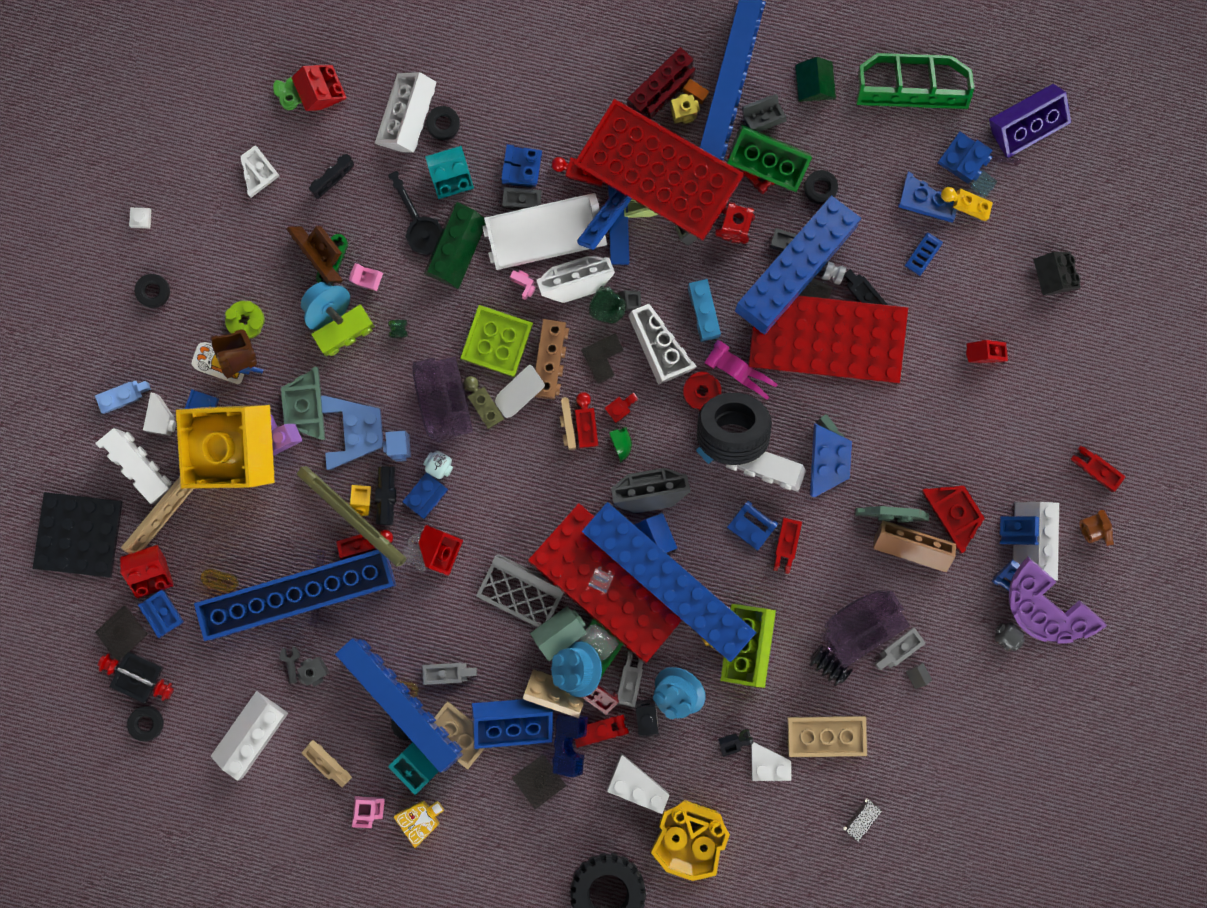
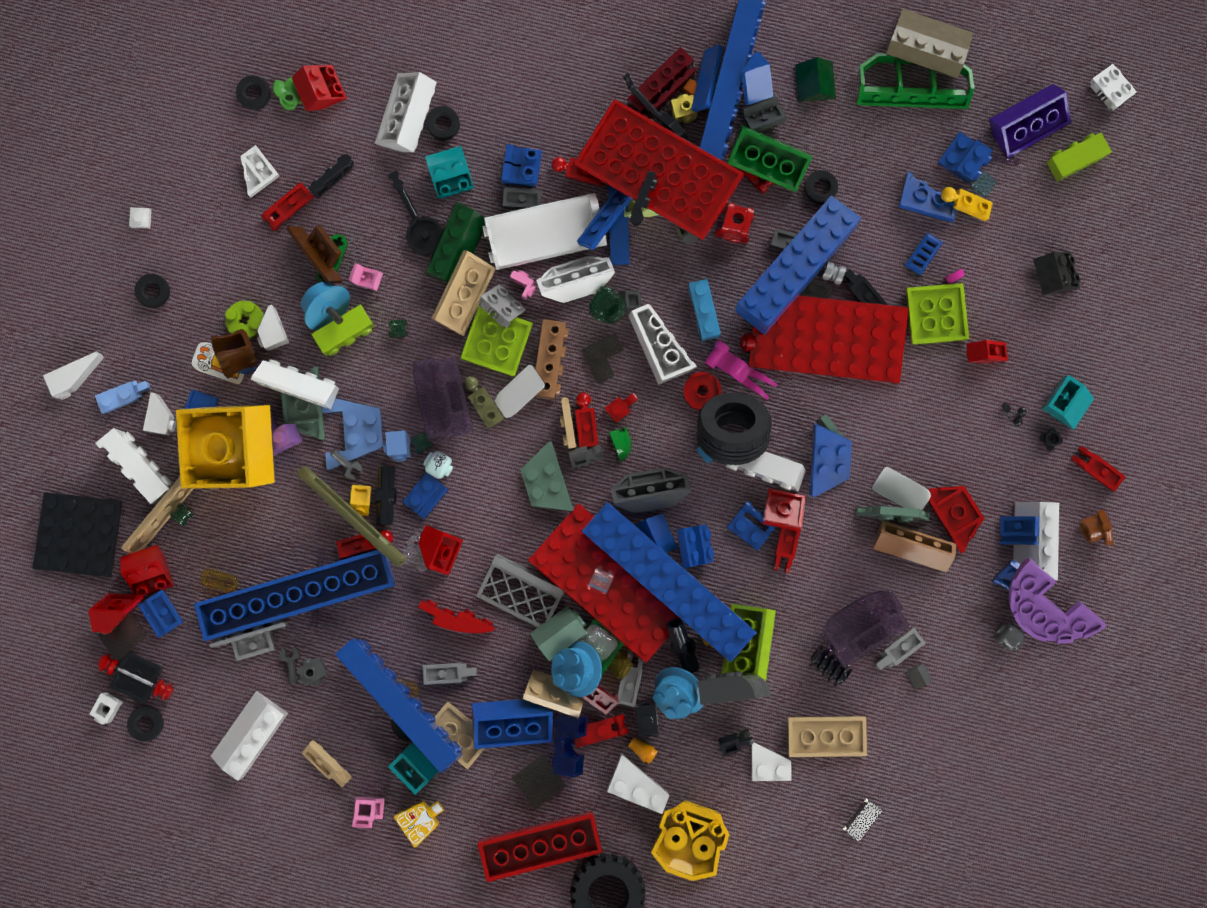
none -> white slope [43,352,104,400]
none -> red slope [88,593,144,634]
none -> white brick [89,692,124,725]
none -> clear green wheel [169,503,195,527]
none -> light grey bracket [209,619,289,661]
none -> black tyre [236,75,271,110]
none -> white slope [251,359,339,409]
none -> white slope [257,305,289,351]
none -> red plate [261,182,314,231]
none -> dark grey bar [330,449,363,480]
none -> wheel [410,432,434,454]
none -> red slope [418,599,496,633]
none -> tan plate [431,250,496,336]
none -> red brick [477,810,603,882]
none -> light grey hinge [478,285,527,328]
none -> sand green wing [520,441,574,512]
none -> dark grey plate [568,445,603,469]
none -> clear yellow plate [609,651,633,680]
none -> black piece [623,73,689,141]
none -> light orange cone [628,737,658,764]
none -> black hinge [630,171,658,227]
none -> black piece [666,618,700,674]
none -> blue plate [677,524,714,568]
none -> blue tile [691,44,723,113]
none -> dark grey brick [698,672,771,705]
none -> red plate [740,333,755,352]
none -> slope [741,51,773,105]
none -> red tile [762,488,806,532]
none -> white sticker [872,467,931,510]
none -> dark tan slope [886,9,973,78]
none -> lime plate [905,283,969,345]
none -> dark pink tile [945,268,965,284]
none -> black piece [1001,402,1027,426]
none -> black plate [1039,428,1063,451]
none -> teal slope [1041,375,1094,430]
none -> lime brick [1046,132,1112,182]
none -> white hinge [1089,64,1136,111]

